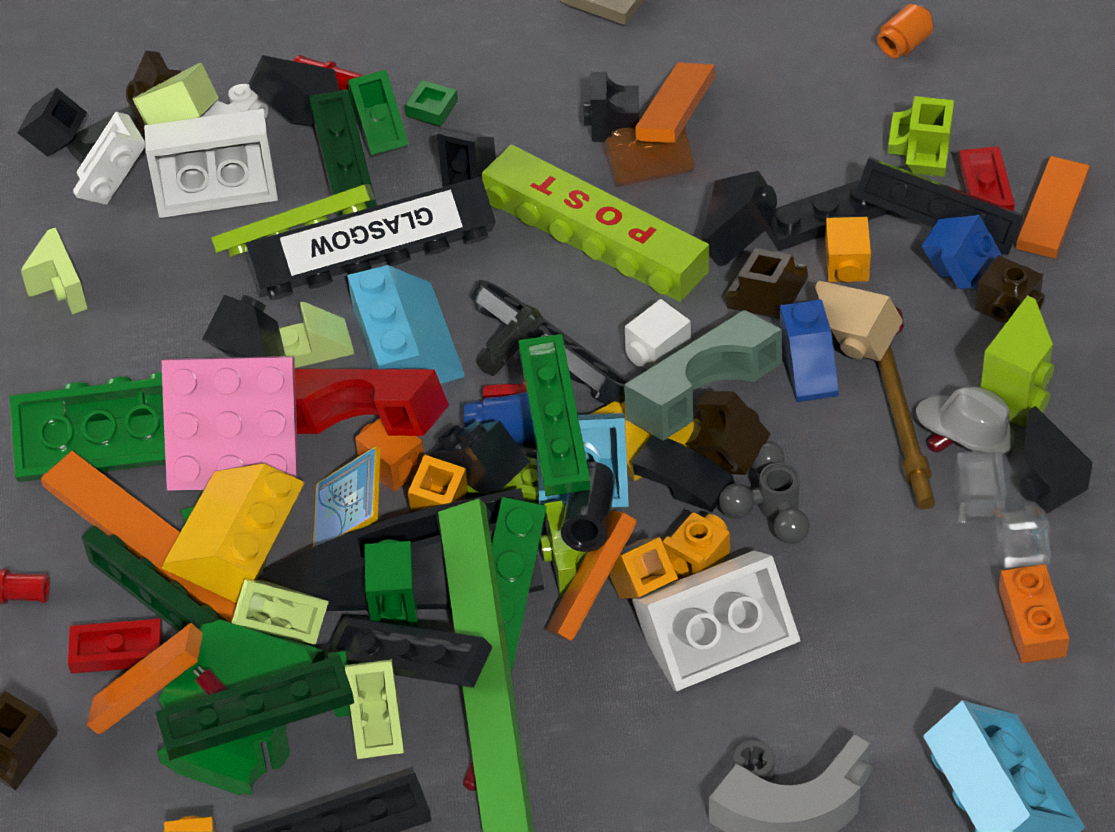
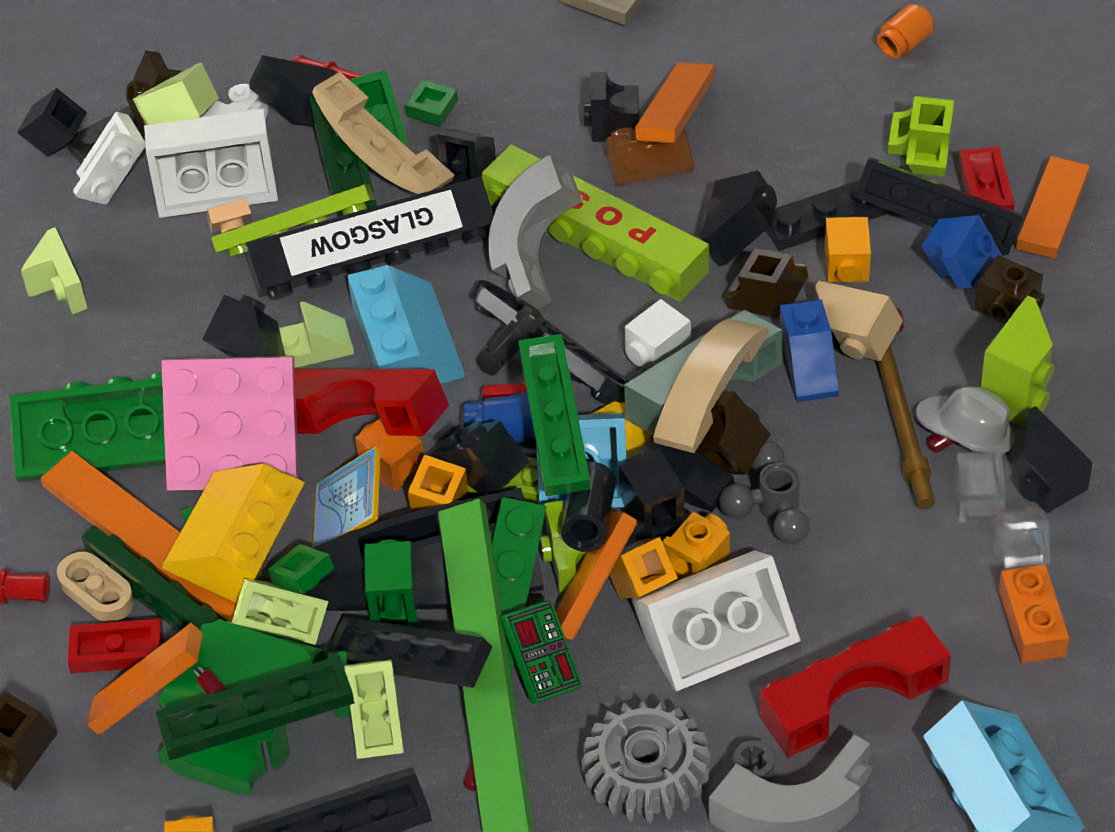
none -> tan plate [57,552,134,622]
none -> light nougat plate [207,198,251,233]
none -> green plate [267,544,335,595]
none -> tan slope [312,72,455,194]
none -> light grey arch [489,155,582,309]
none -> slope [500,601,582,704]
none -> light grey gear [582,699,711,824]
none -> black slope [619,448,685,541]
none -> tan slope [653,318,768,453]
none -> red arch [759,615,951,758]

